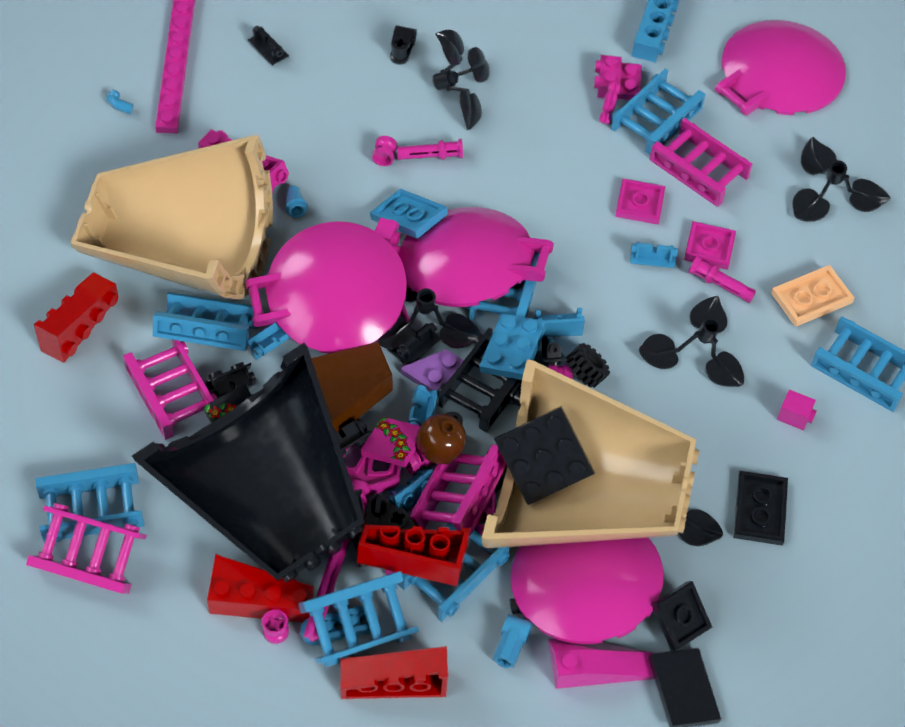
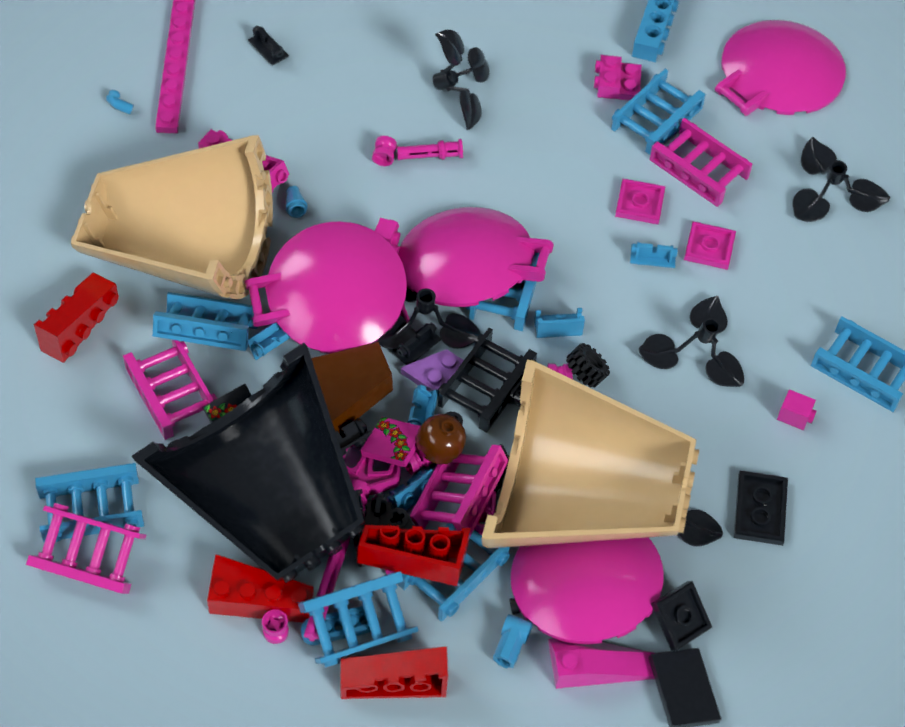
black hinge [205,362,256,397] -> none
dark azure plate [370,189,448,239] -> none
black piece [390,25,417,65] -> none
dark azure plate [479,313,546,380] -> none
black plate [494,406,595,505] -> none
black hinge [536,335,567,365] -> none
dark pink axle [599,83,620,124] -> none
dark pink pin [688,255,757,303] -> none
light nougat plate [771,265,854,327] -> none

